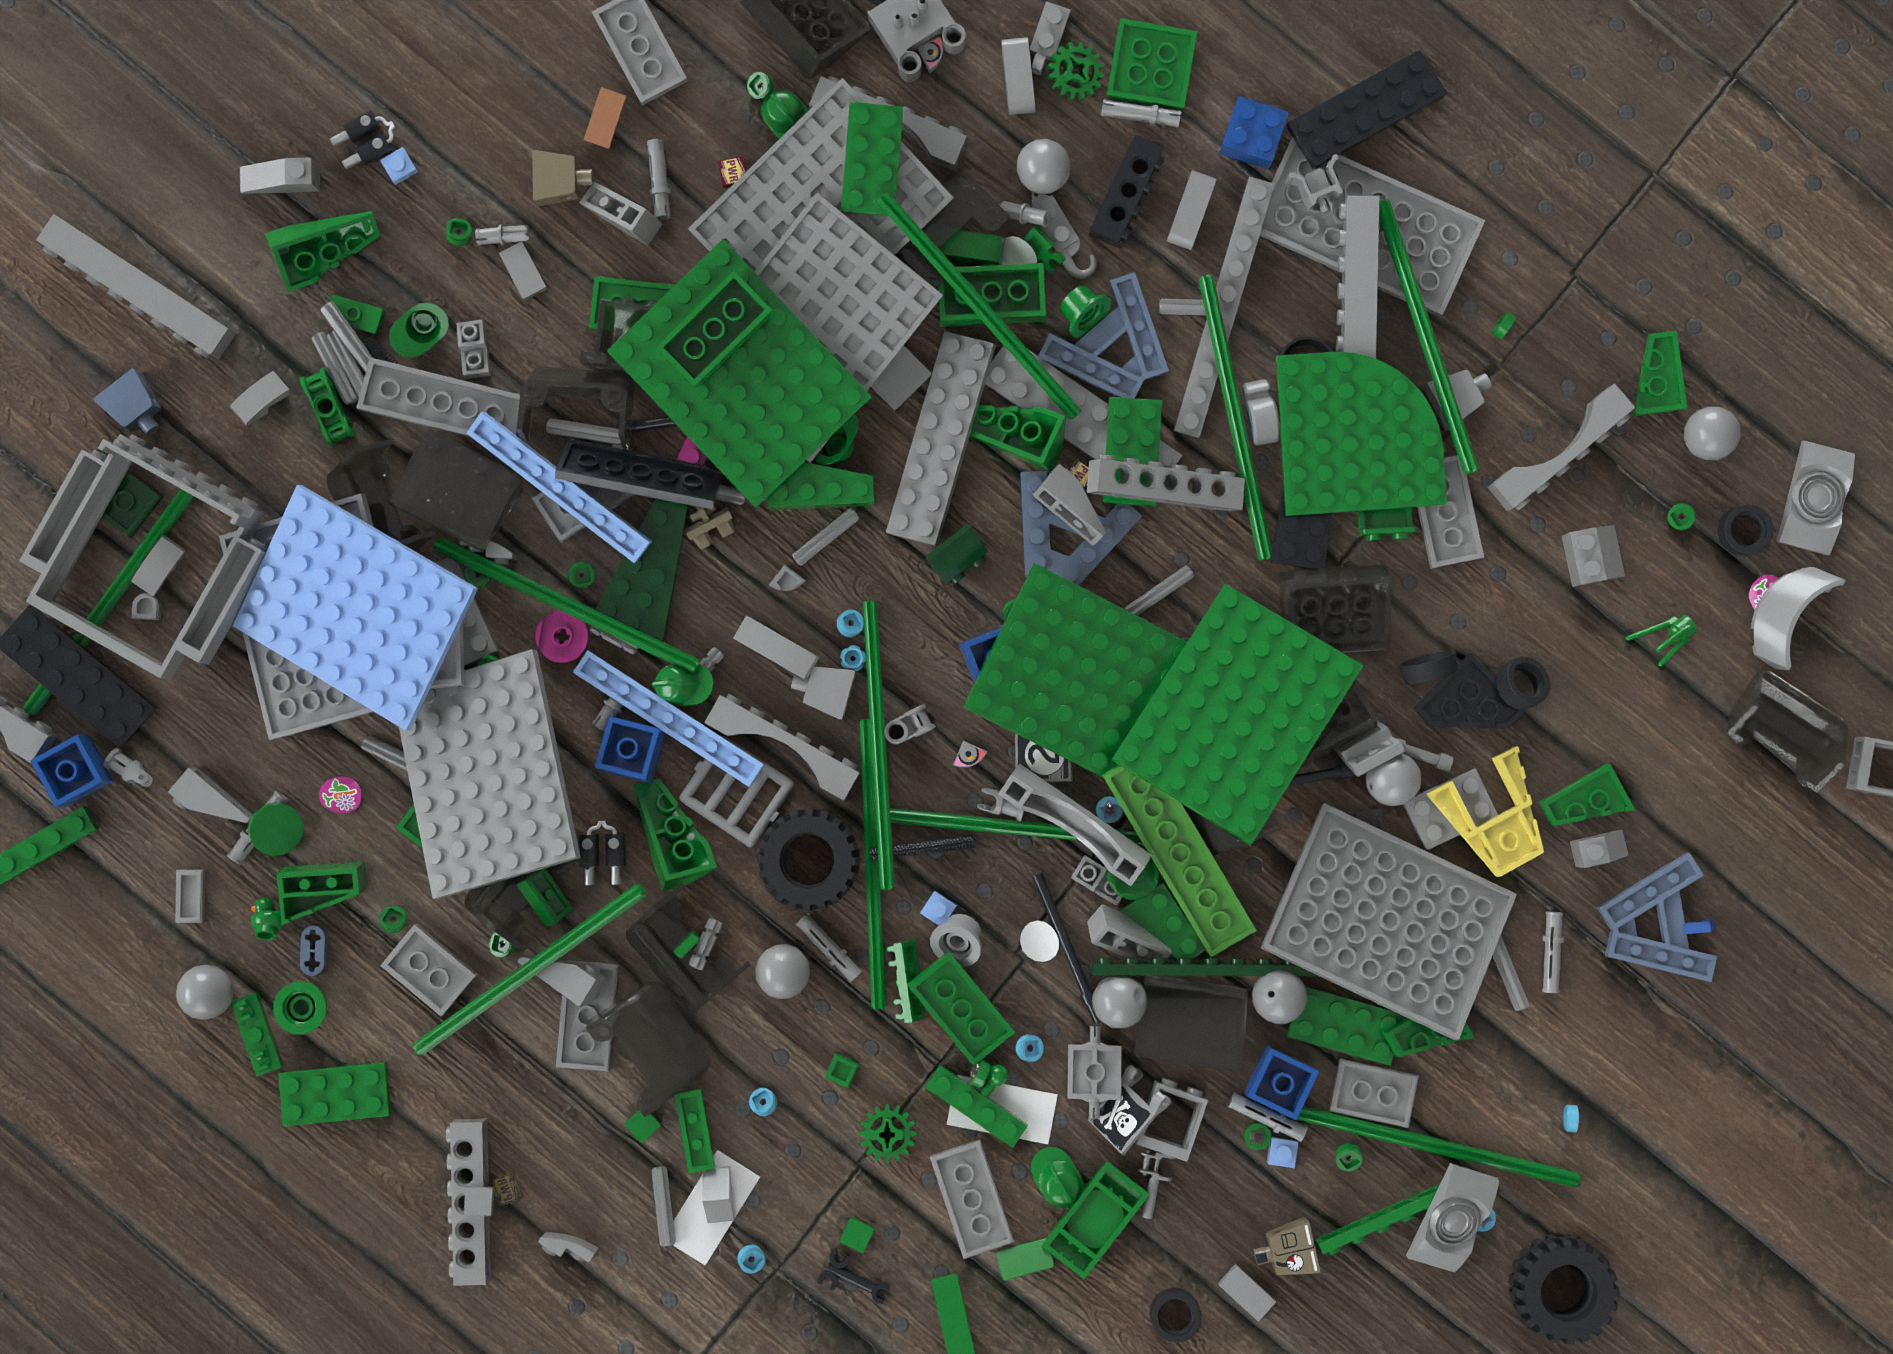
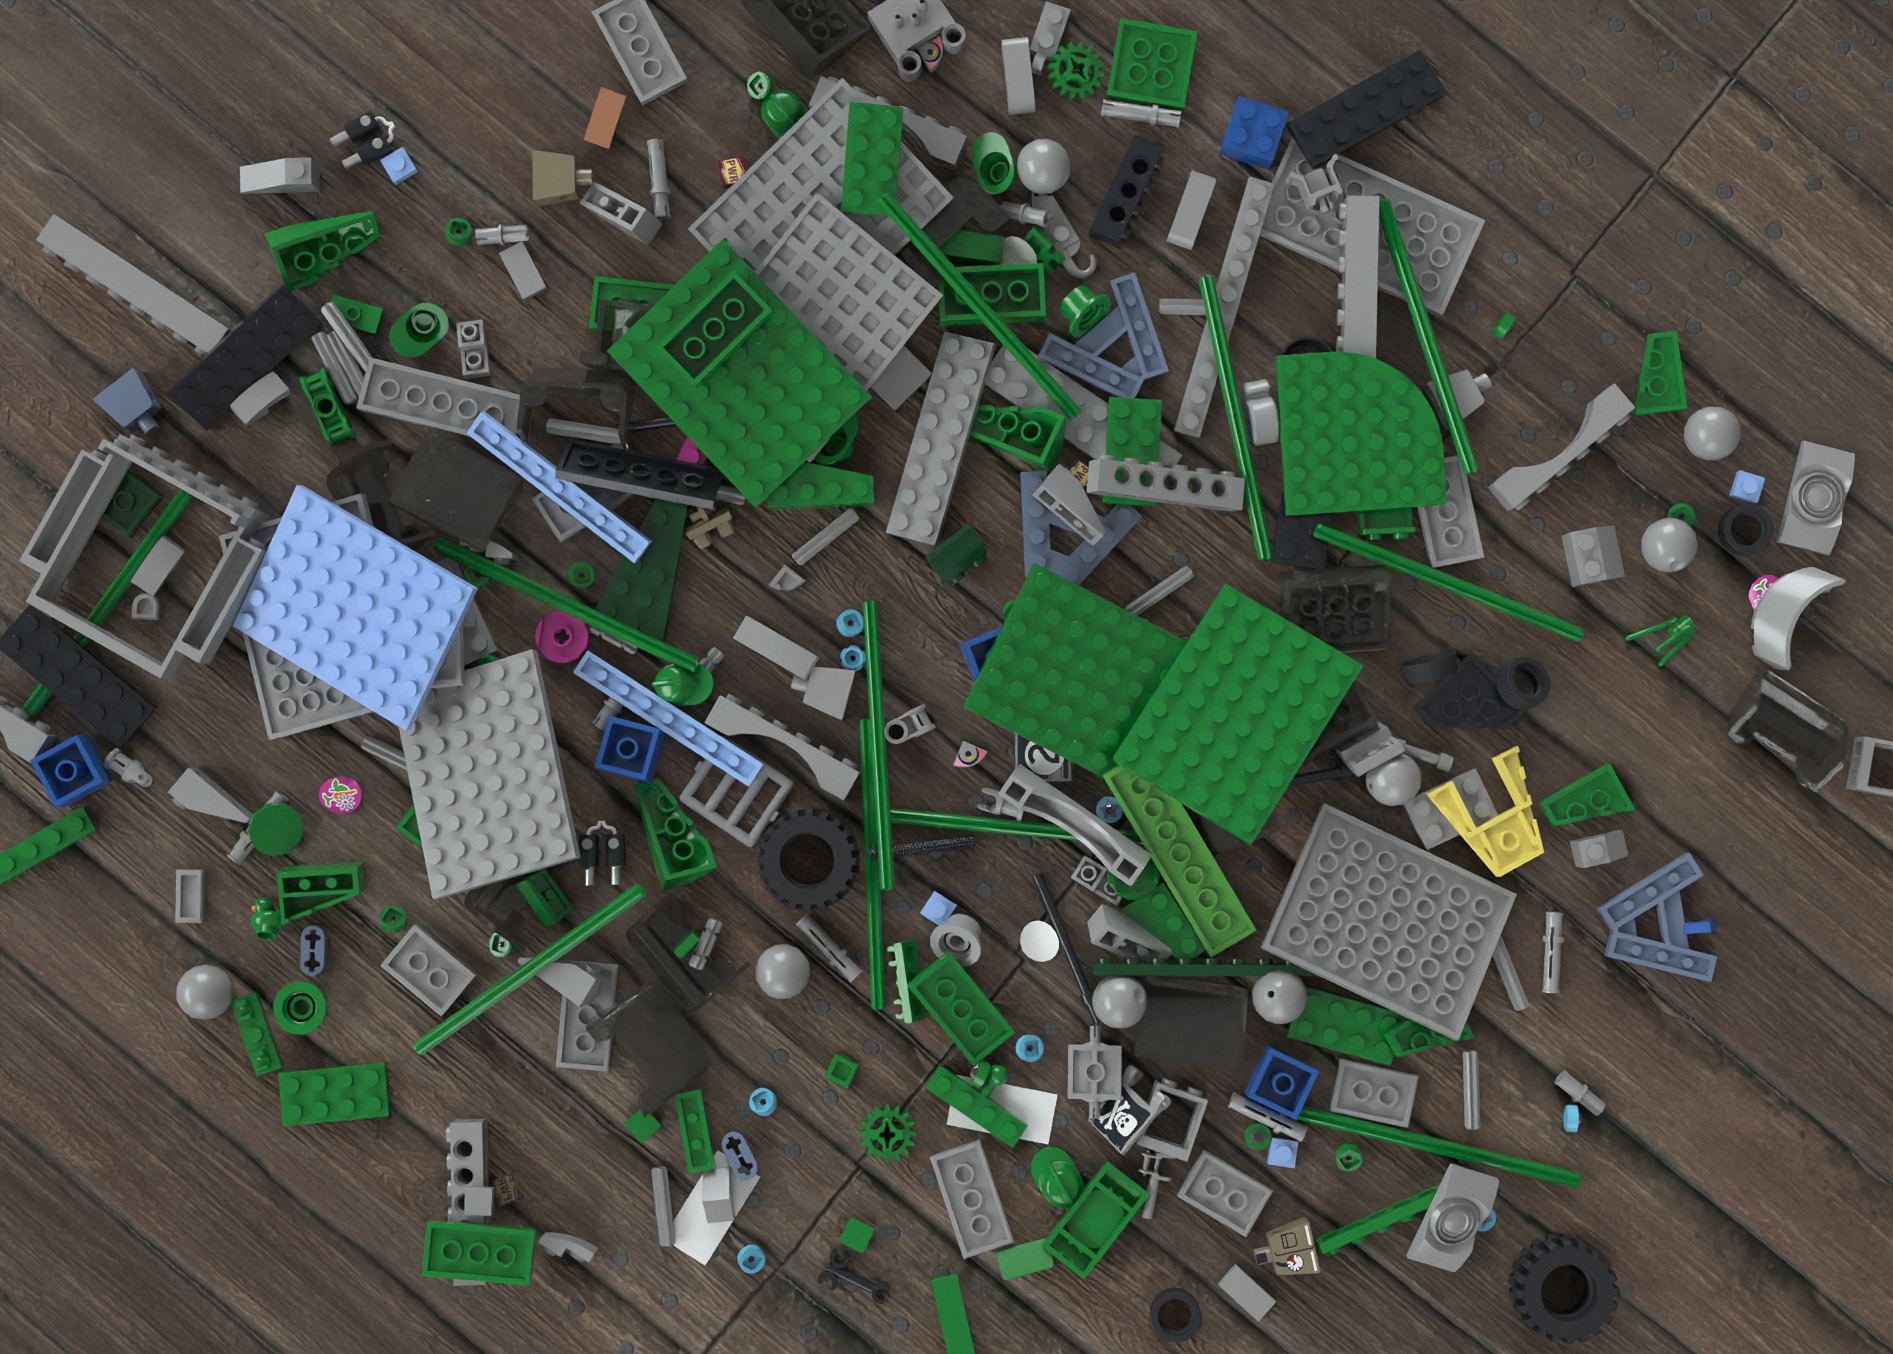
none -> black plate [166,283,322,431]
none -> green plate [422,1219,537,1286]
none -> sand blue beam [722,1131,758,1180]
none -> green piece [971,132,1017,195]
none -> light grey tile [1176,1149,1273,1237]
none -> green axle [1313,523,1585,642]
none -> light grey axle [1463,1050,1481,1130]
none -> light grey axle [1555,1070,1605,1116]
none -> light grey piece [1641,518,1698,573]
none -> light blue plate [1729,470,1765,504]

